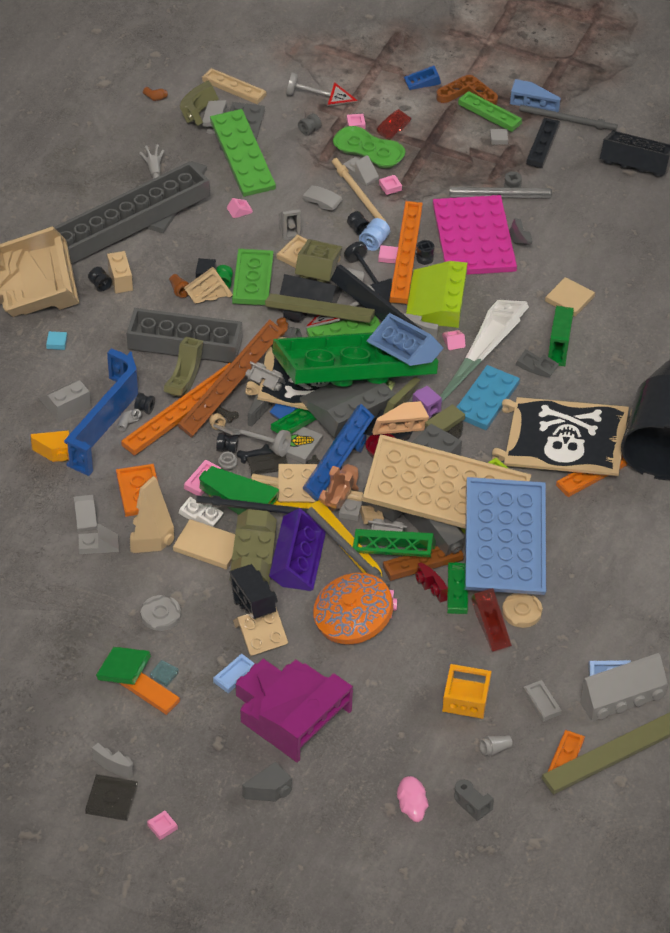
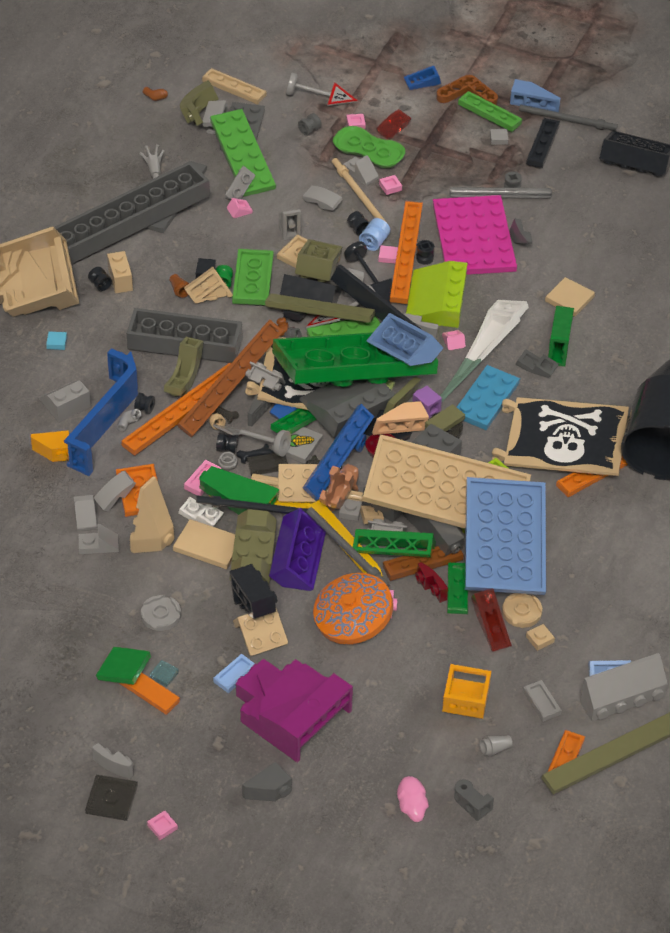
none -> light grey slope [94,471,136,511]
none -> light grey hinge [225,166,255,200]
none -> tan plate [526,624,555,651]

